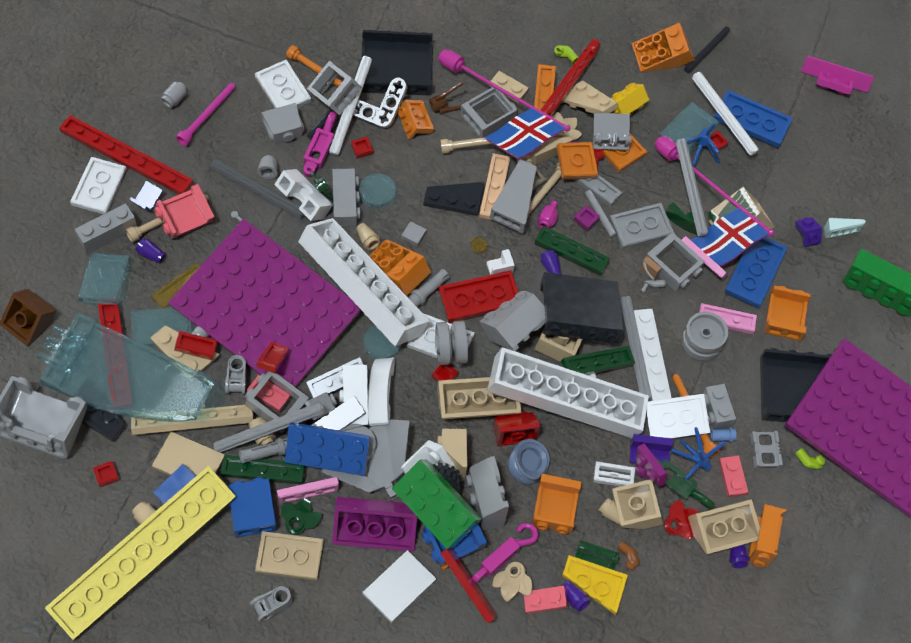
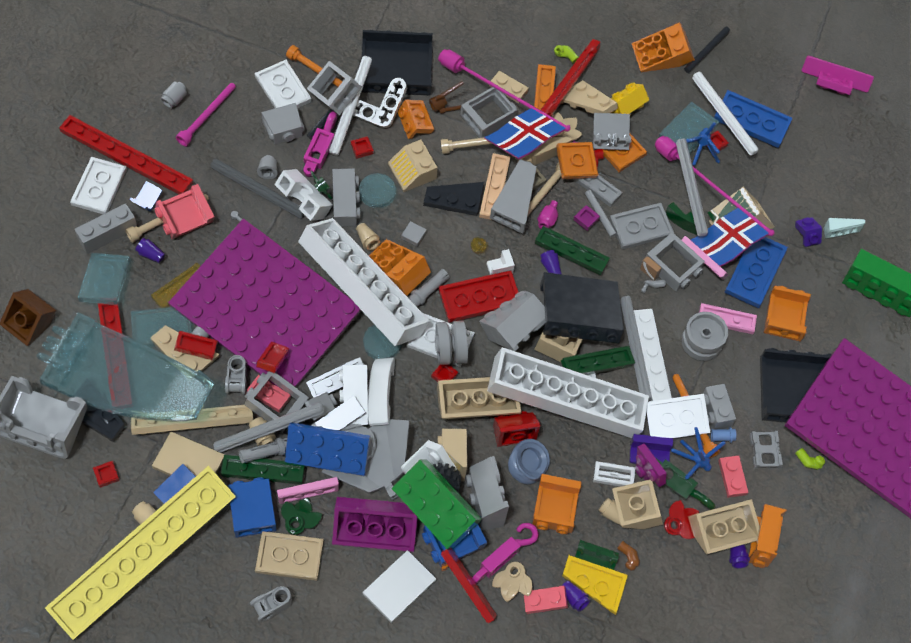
none -> tan slope [388,140,437,192]

